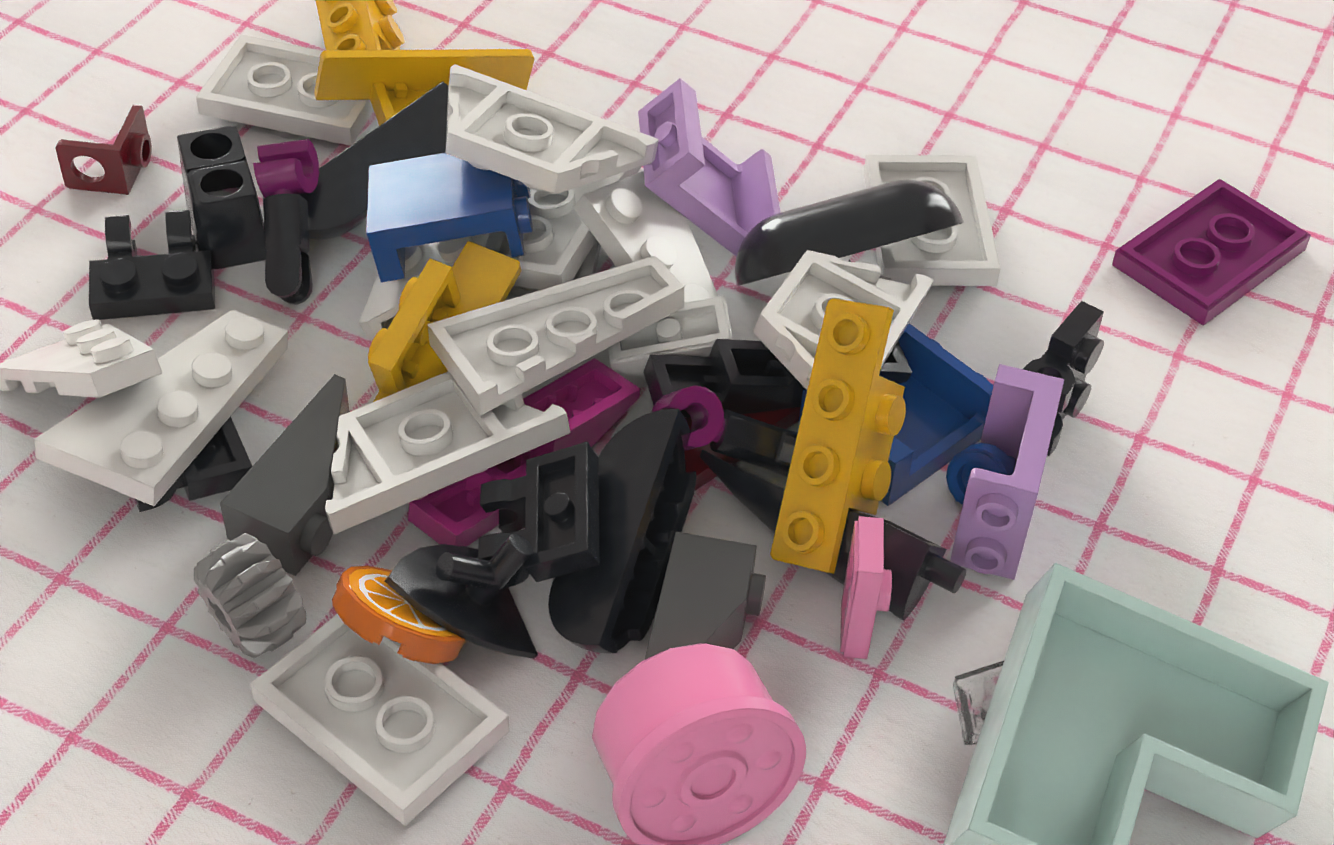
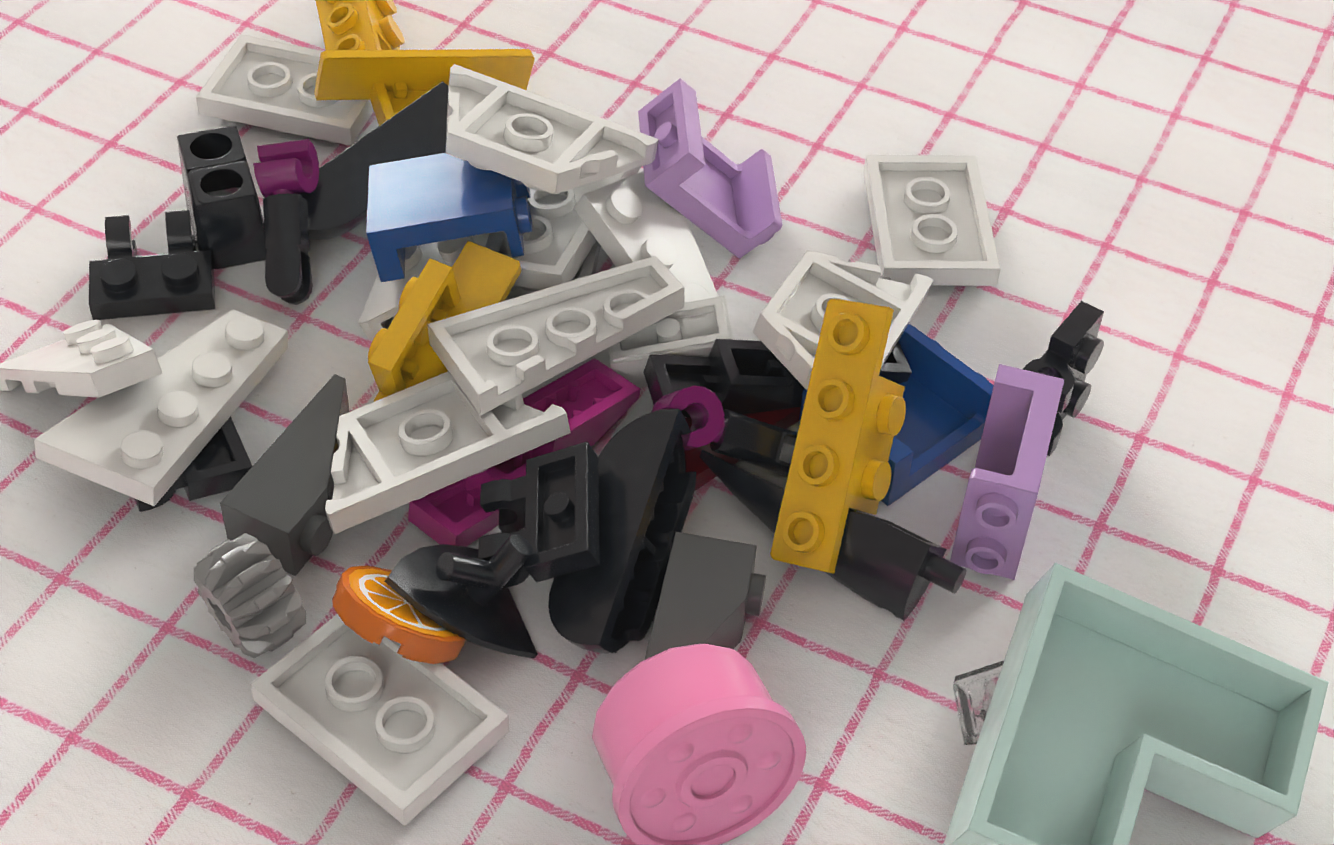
dark red bracket [55,104,152,195] -> none
black brick [735,180,964,286] -> none
bright pink plate [840,516,892,659] -> none
blue tile [946,443,1016,505] -> none
magenta tile [1112,179,1311,326] -> none

